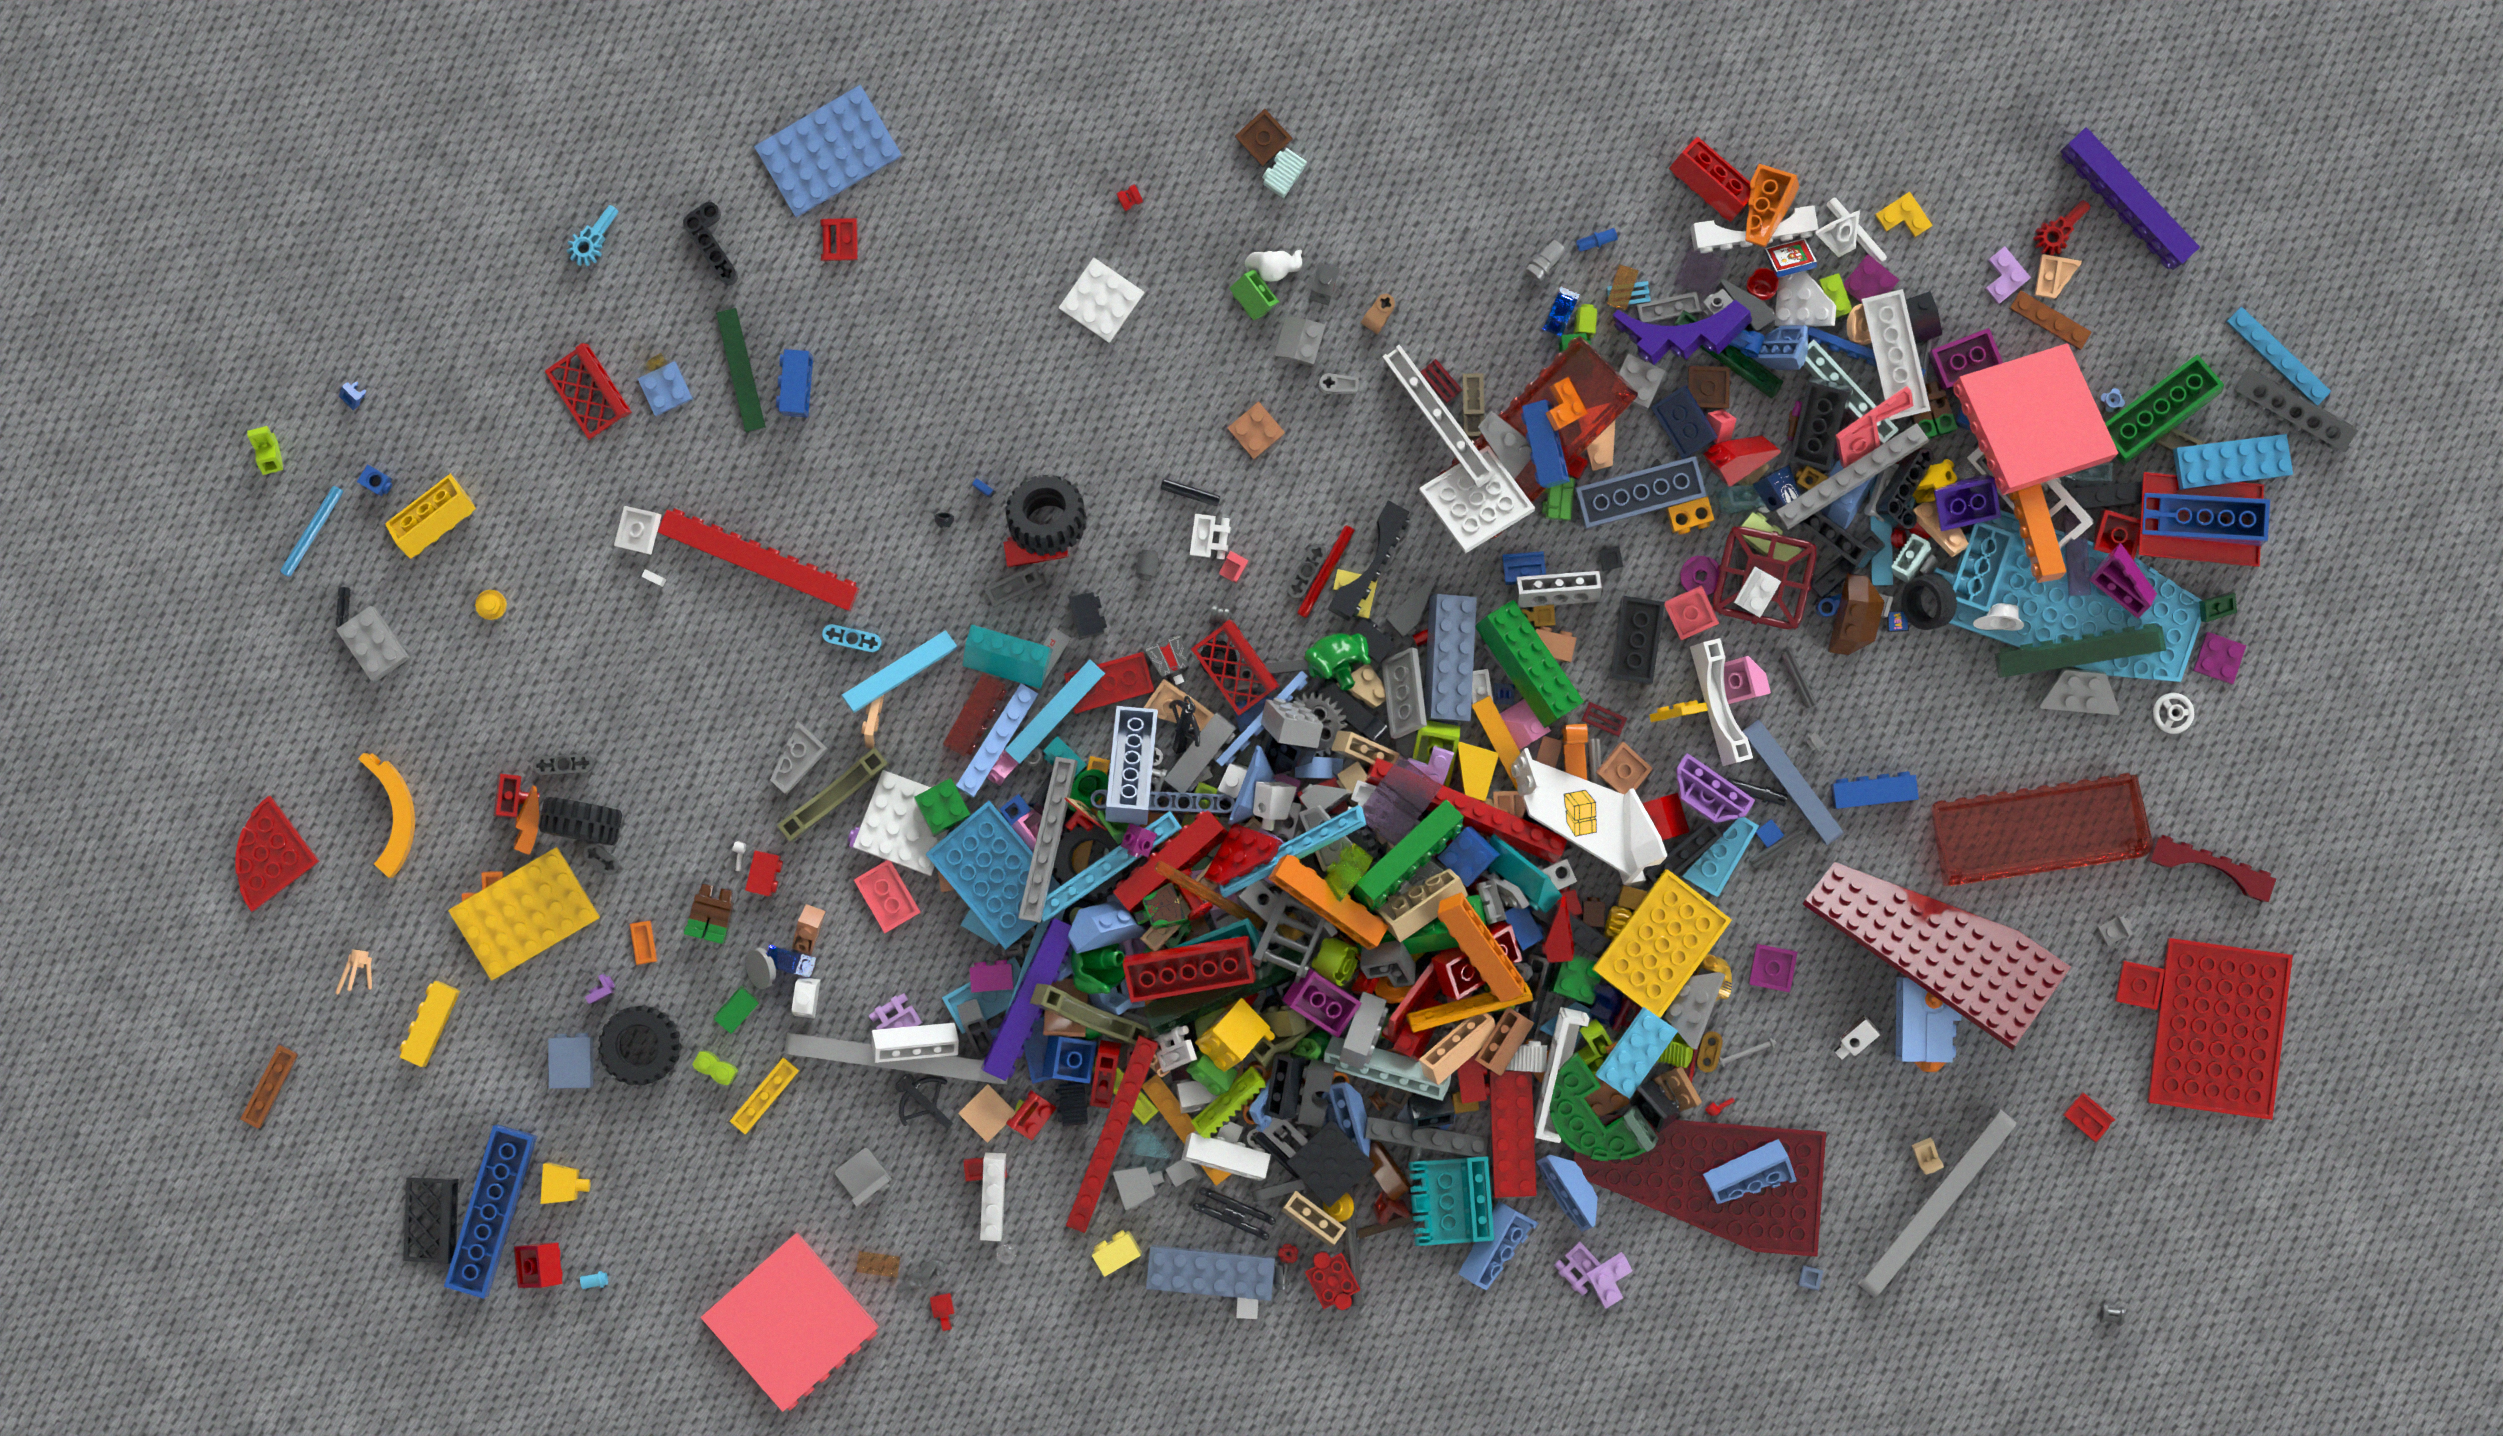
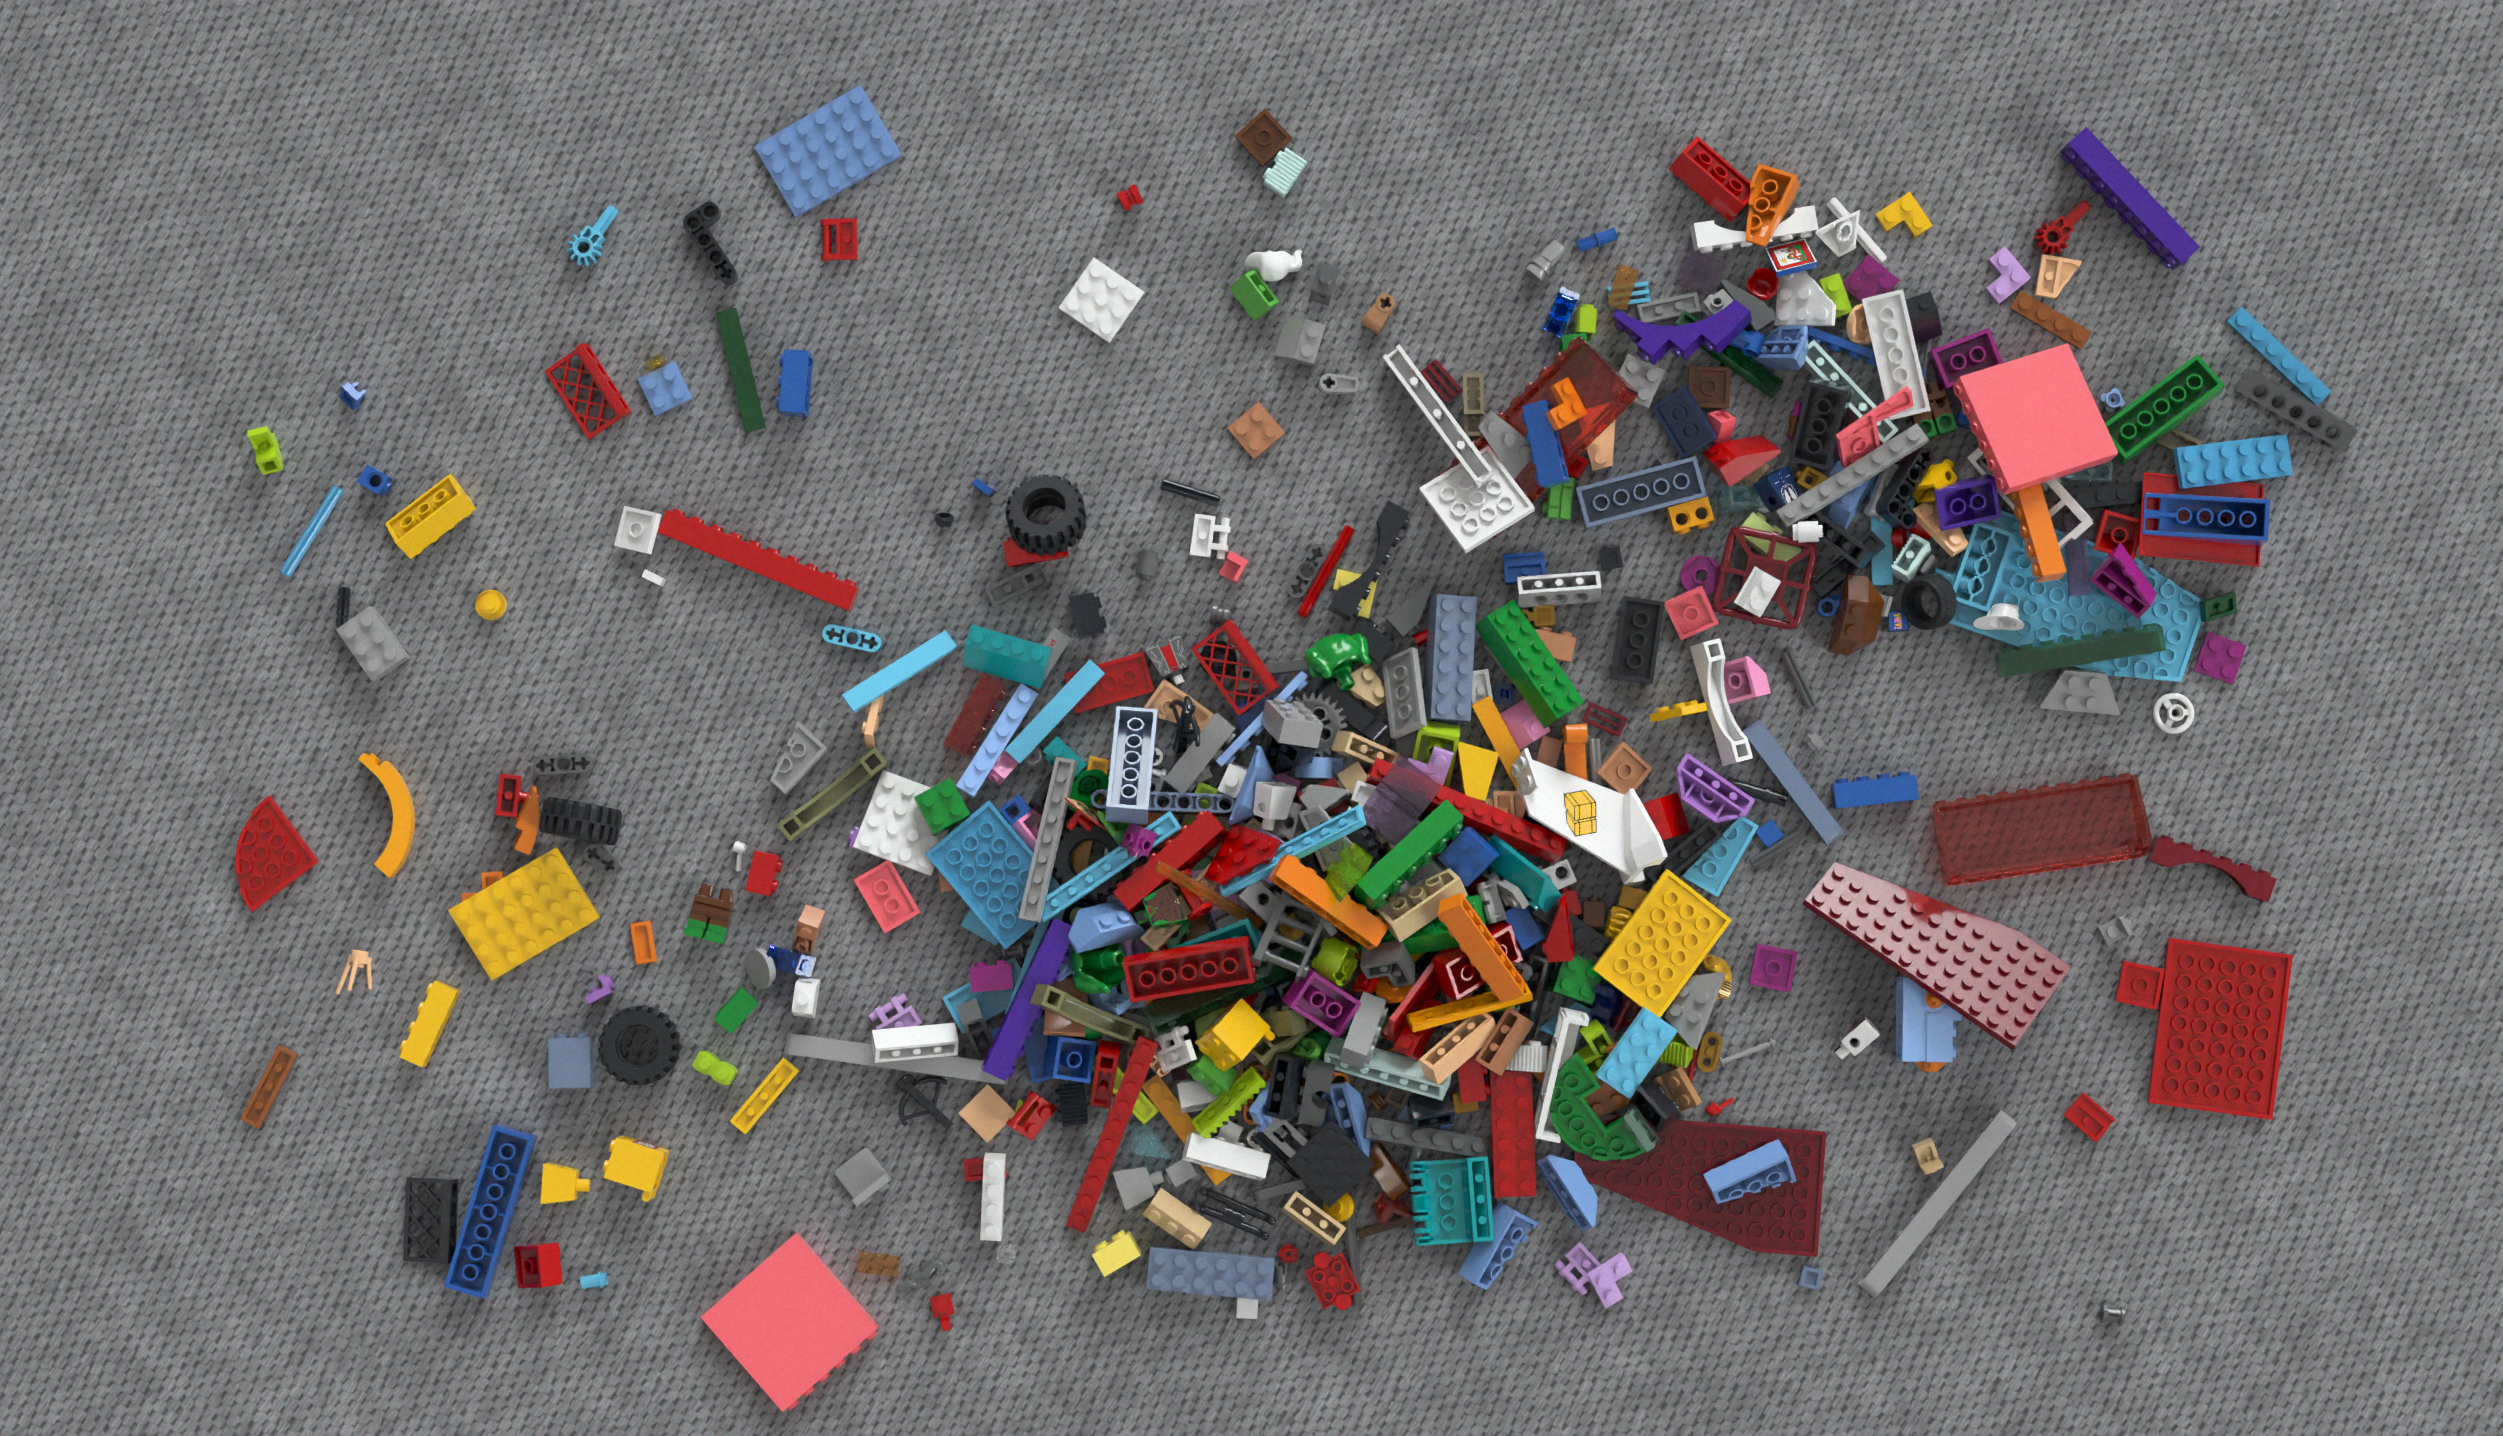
none -> yellow container [602,1135,670,1202]
none -> tan brick [1142,1188,1212,1250]
none -> white brick [1793,521,1823,543]

